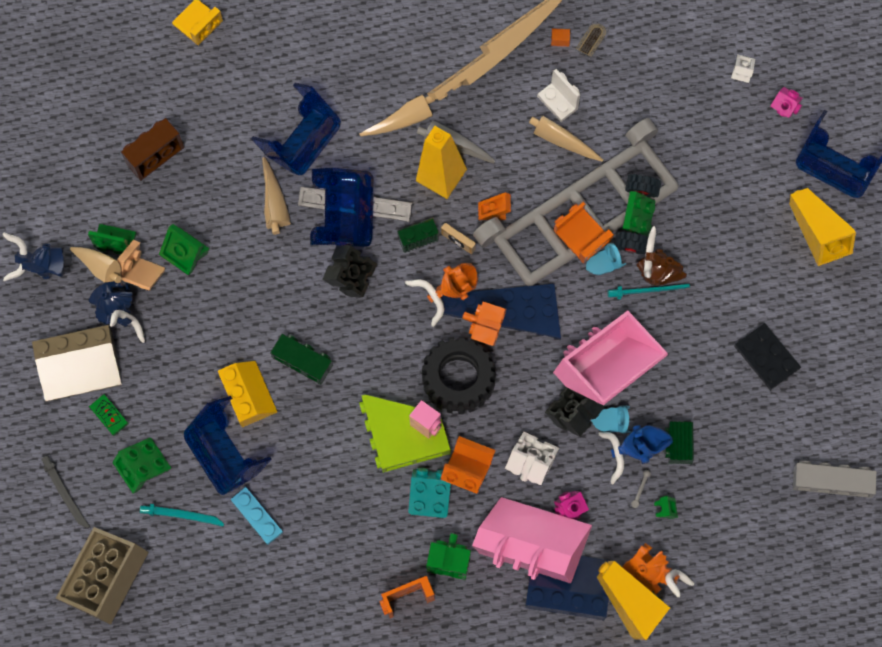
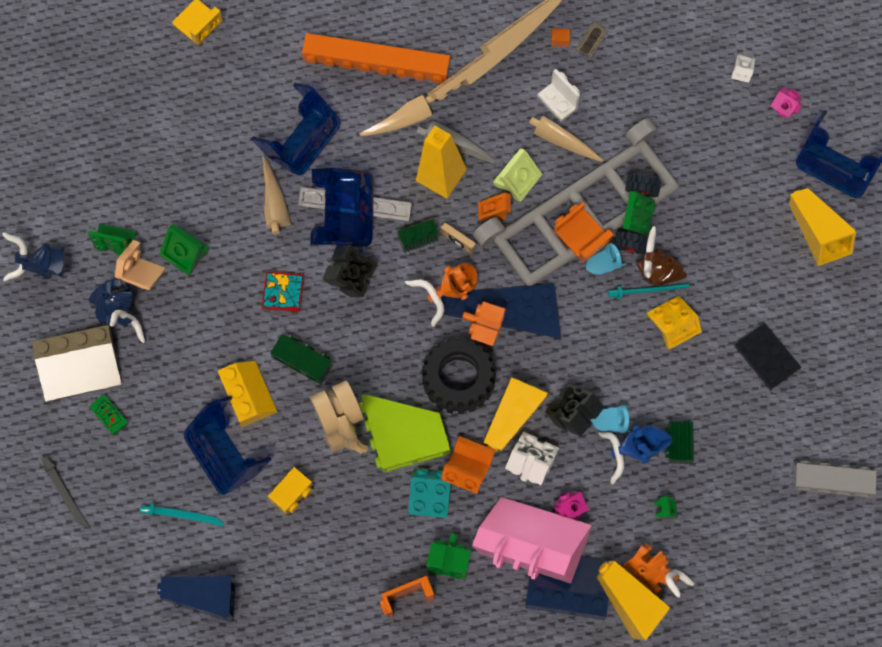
dark tan slope [56,527,149,625] -> none
tan piece [70,247,122,283] -> none
green bracket [112,438,171,494] -> none
reddish brown brick [121,118,184,181] -> none
medium azure plate [230,487,283,545] -> none
bright pink brick [409,400,441,439] -> none
bright pink piece [553,311,668,405] -> none
light grey hinge [631,470,651,508] -> none
none -> dark blue slope [157,576,236,622]
none -> tile [262,271,304,312]
none -> yellow brick [268,467,313,515]
none -> orange brick [302,33,450,84]
none -> tan animal [310,380,368,454]
none -> yellow slope [483,377,550,452]
none -> yellowish green bracket [493,149,542,202]
none -> yellow bracket [647,296,702,350]

